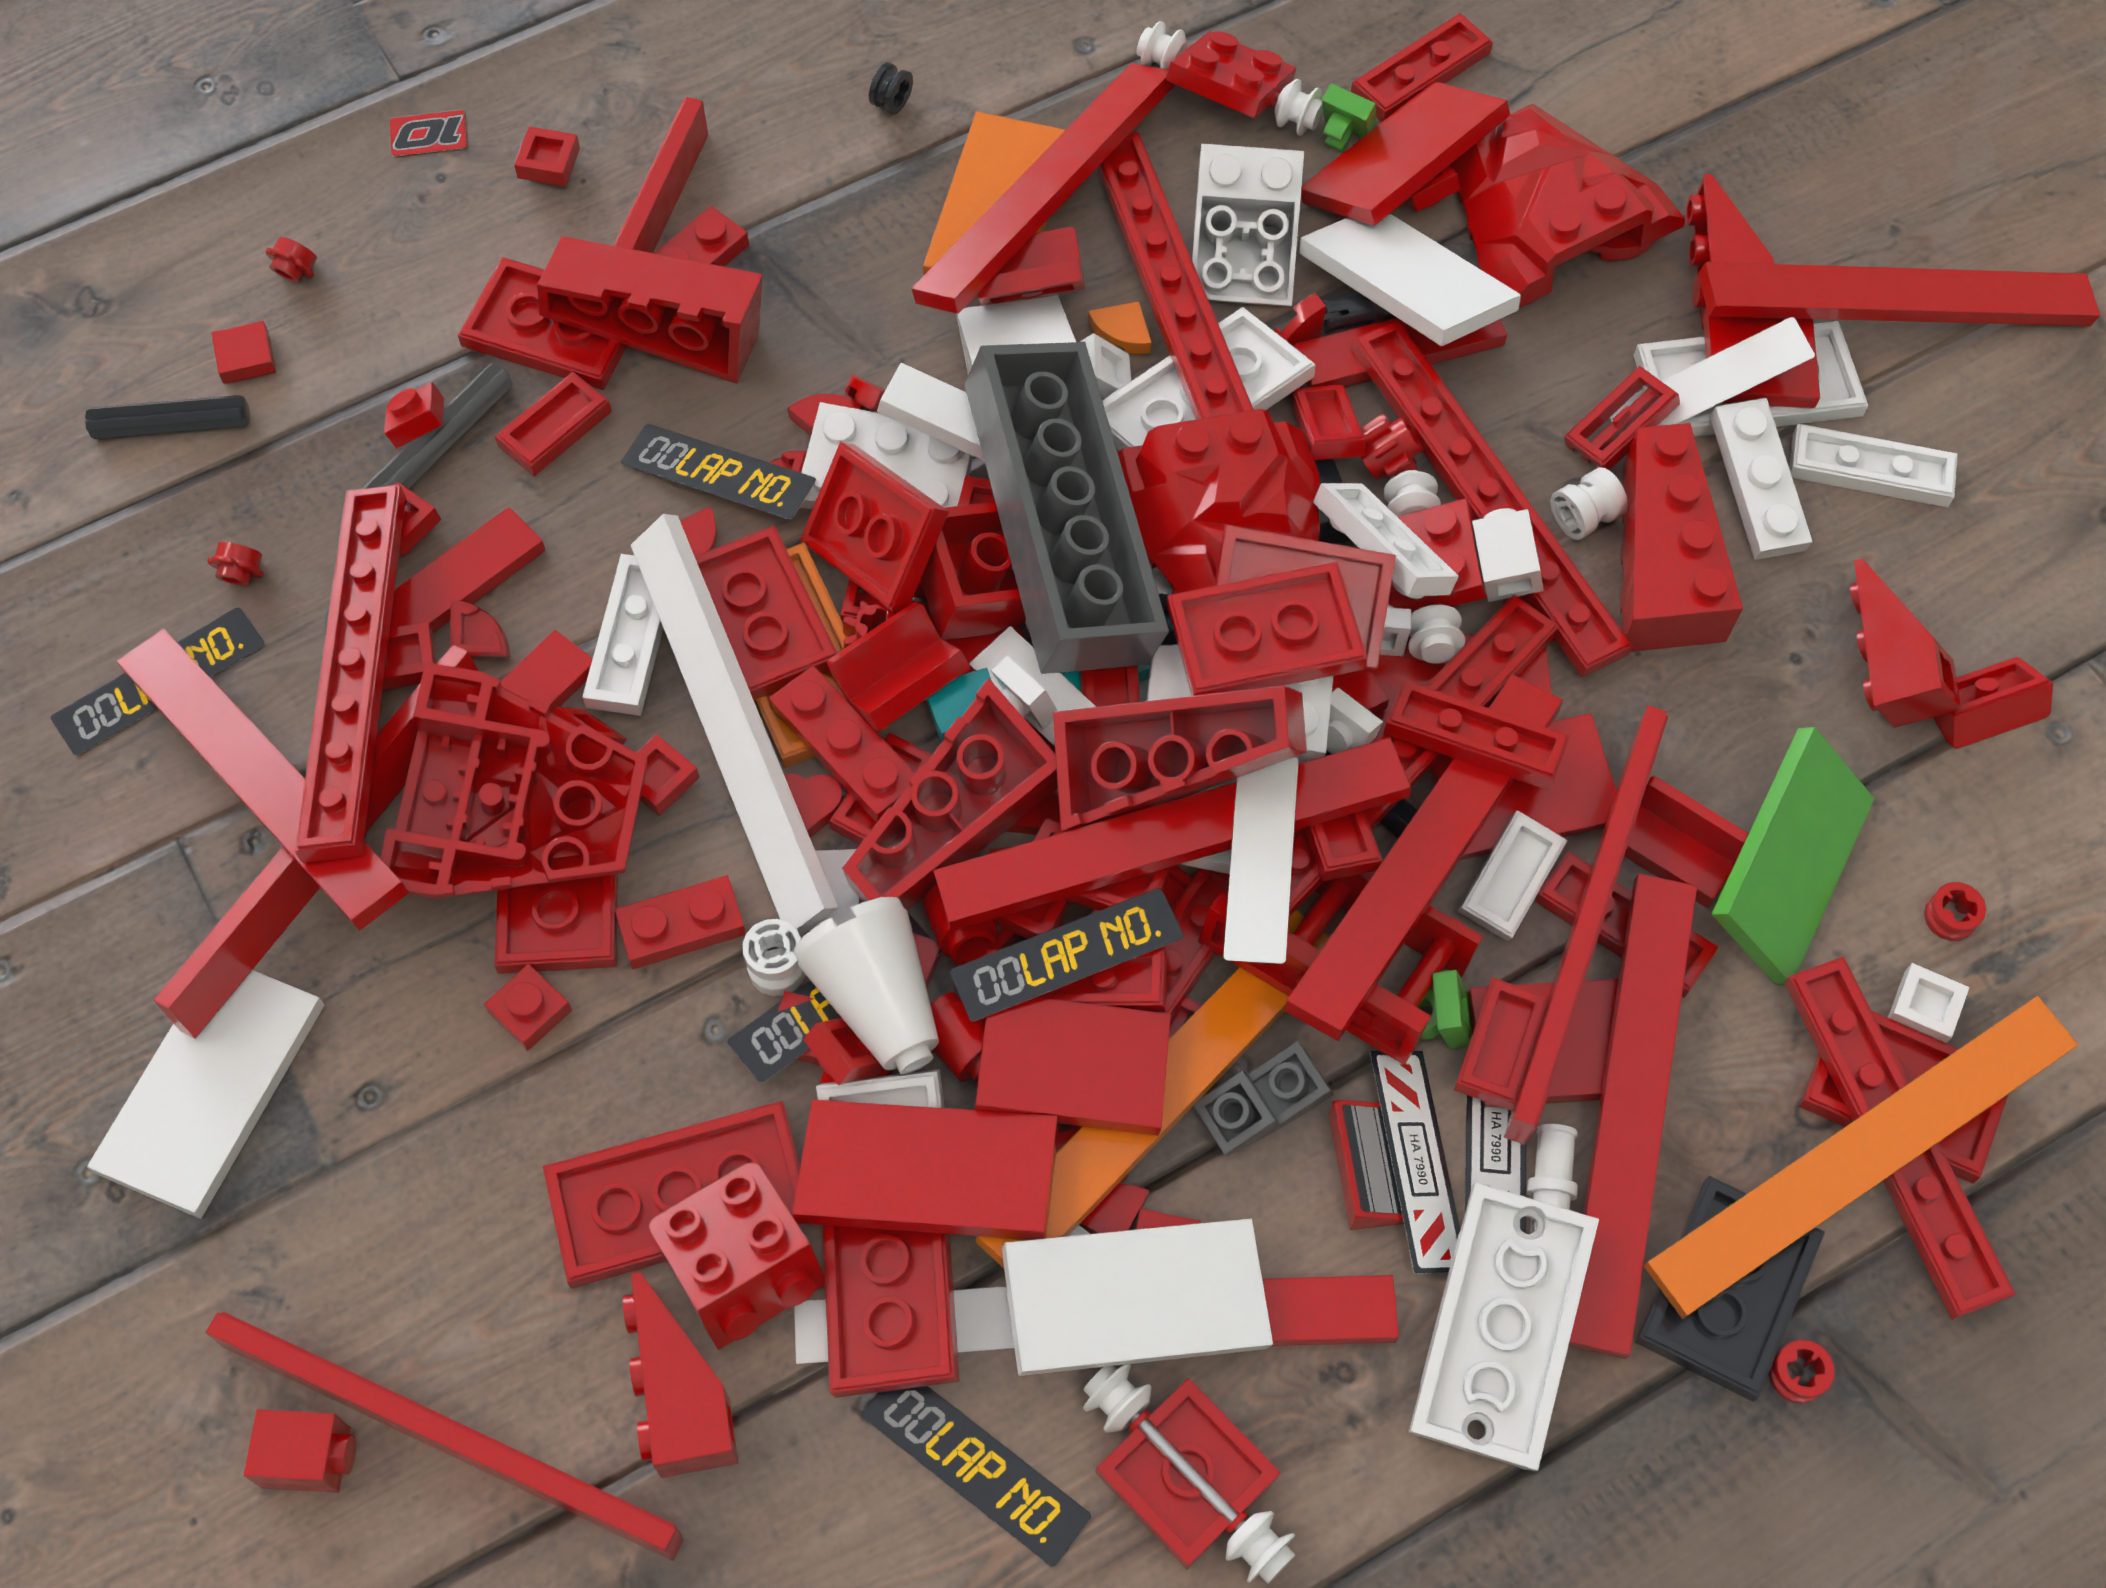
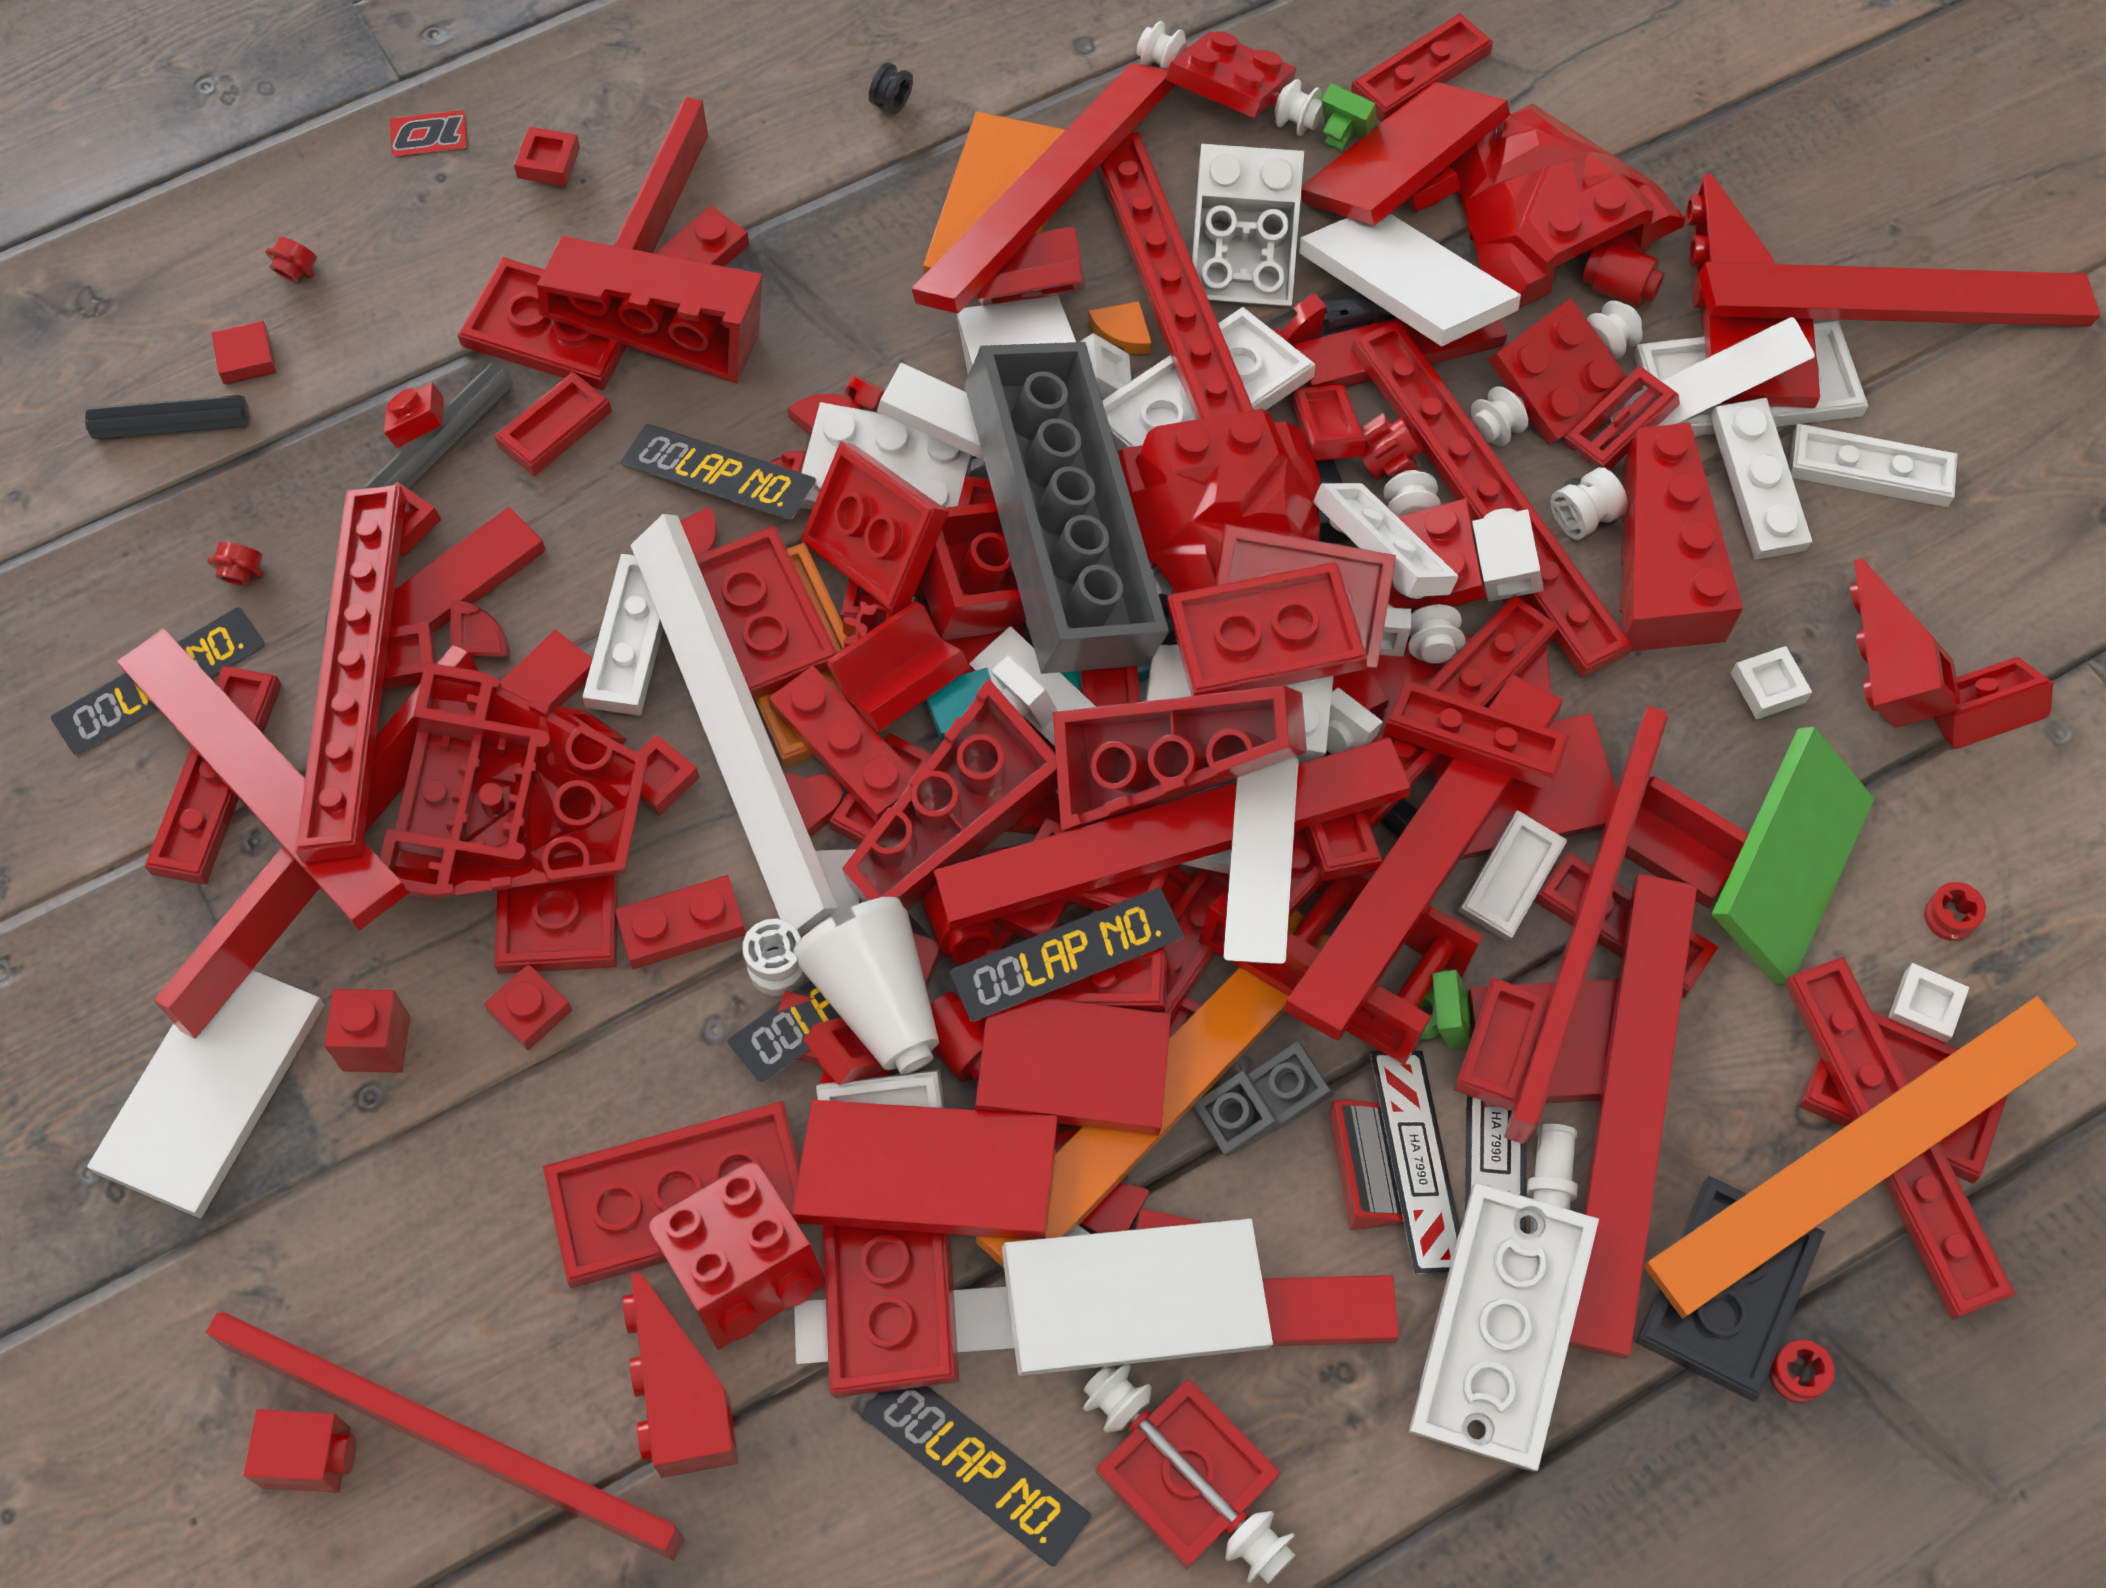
none -> red tile [145,666,282,885]
none -> red brick [324,989,410,1073]
none -> red plate [1471,298,1643,446]
none -> red brick [1582,242,1665,308]
none -> white plate [1731,646,1812,720]

